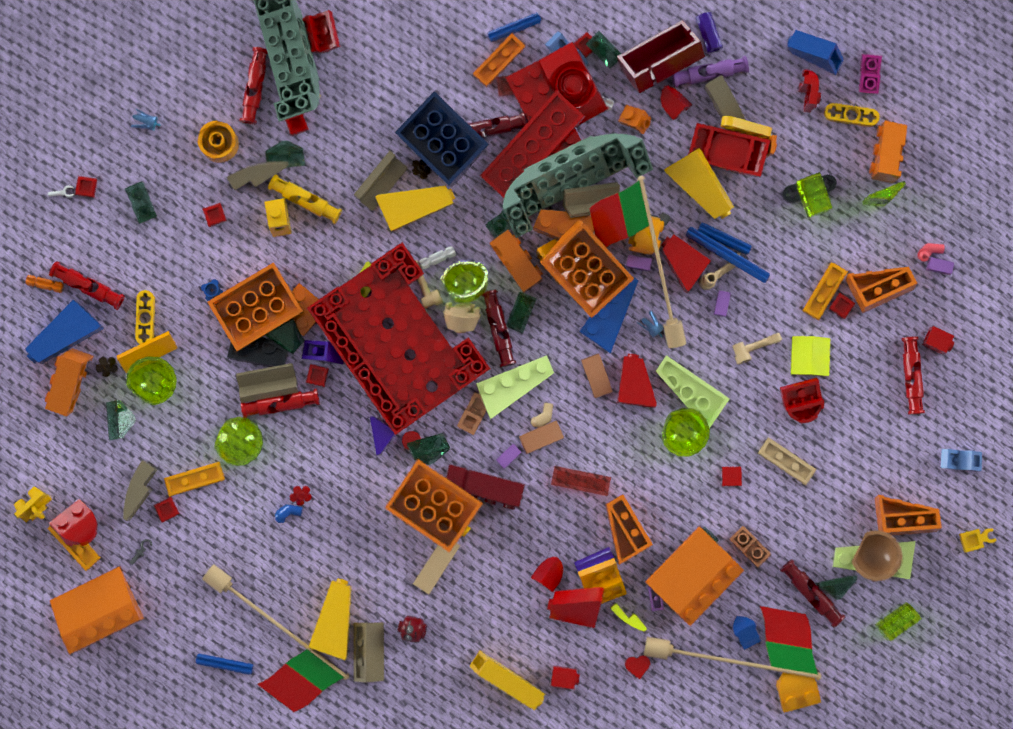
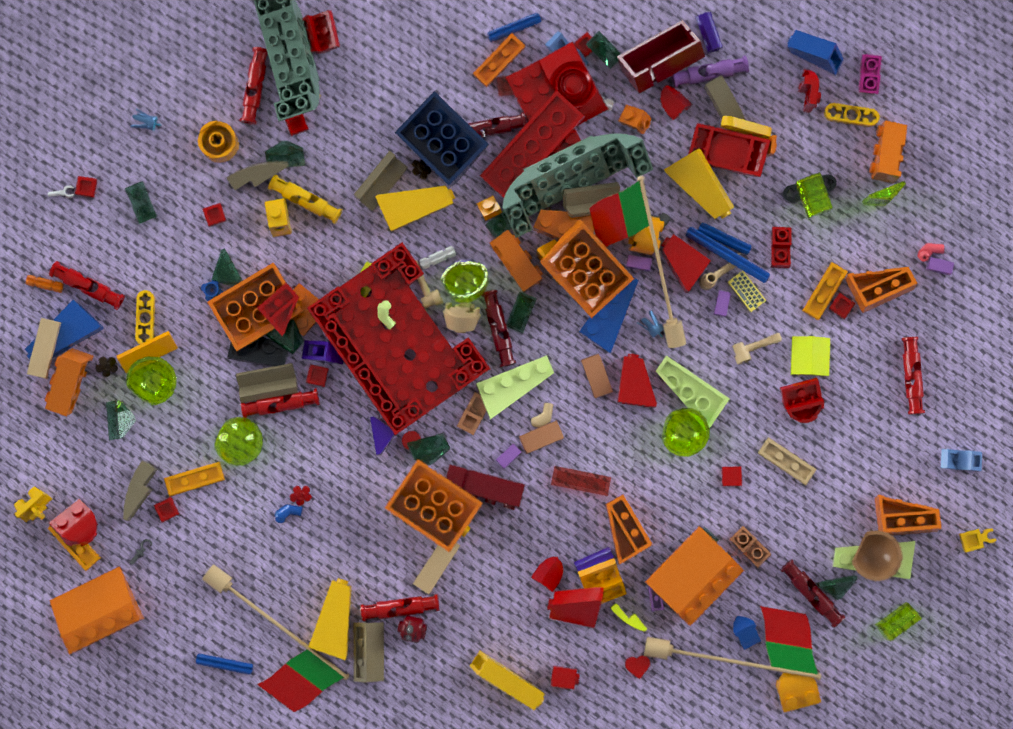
red brick [922,326,955,355] -> none
none -> tan tile [27,318,61,379]
none -> clear green slope [211,248,243,287]
none -> red wing [257,283,299,336]
none -> red piece [360,594,440,621]
none -> yellowish green arm [378,300,396,330]
none -> light orange plate [476,195,502,221]
none -> tile [727,271,766,313]
none -> red slope [771,227,792,268]

